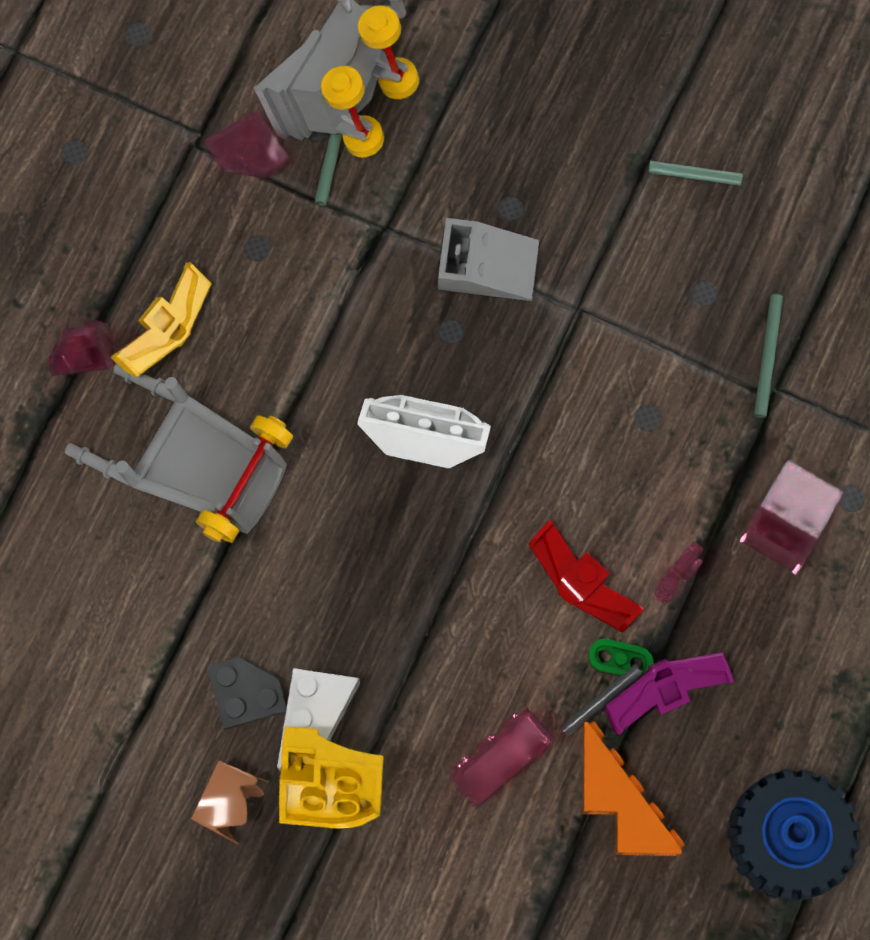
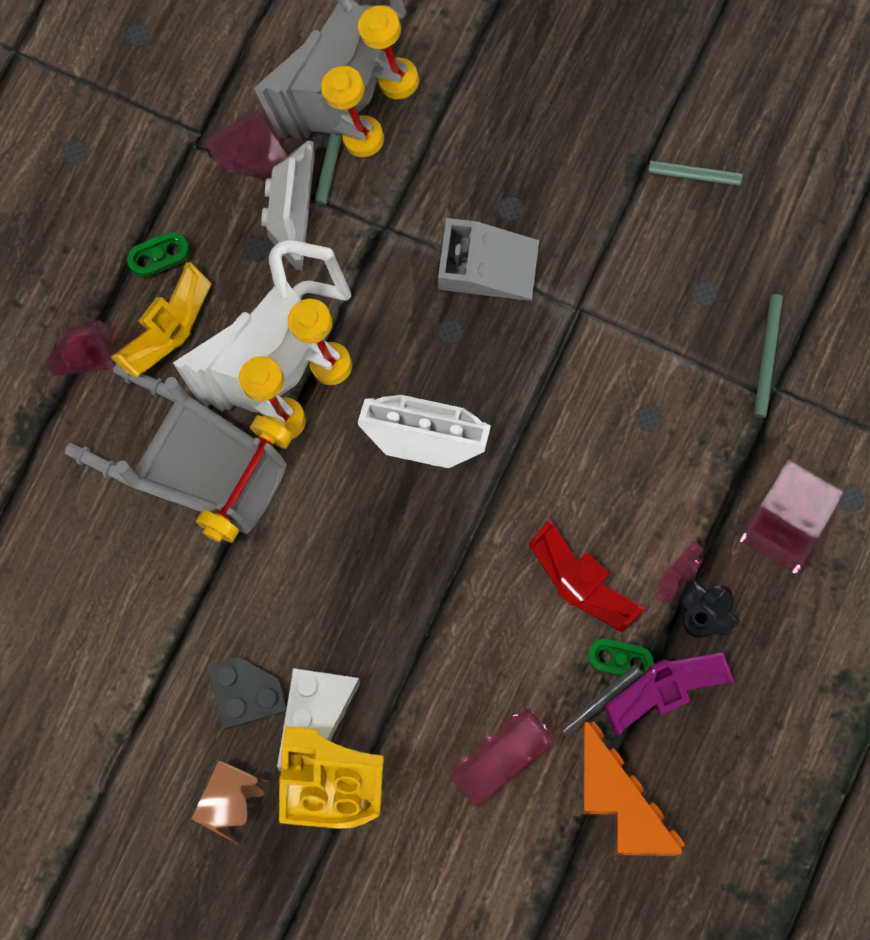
black wheel [727,769,861,901] -> none
none -> green plate [127,232,189,278]
none -> white piece [173,240,352,439]
none -> white wedge [261,141,315,270]
none -> black plate [680,580,740,638]

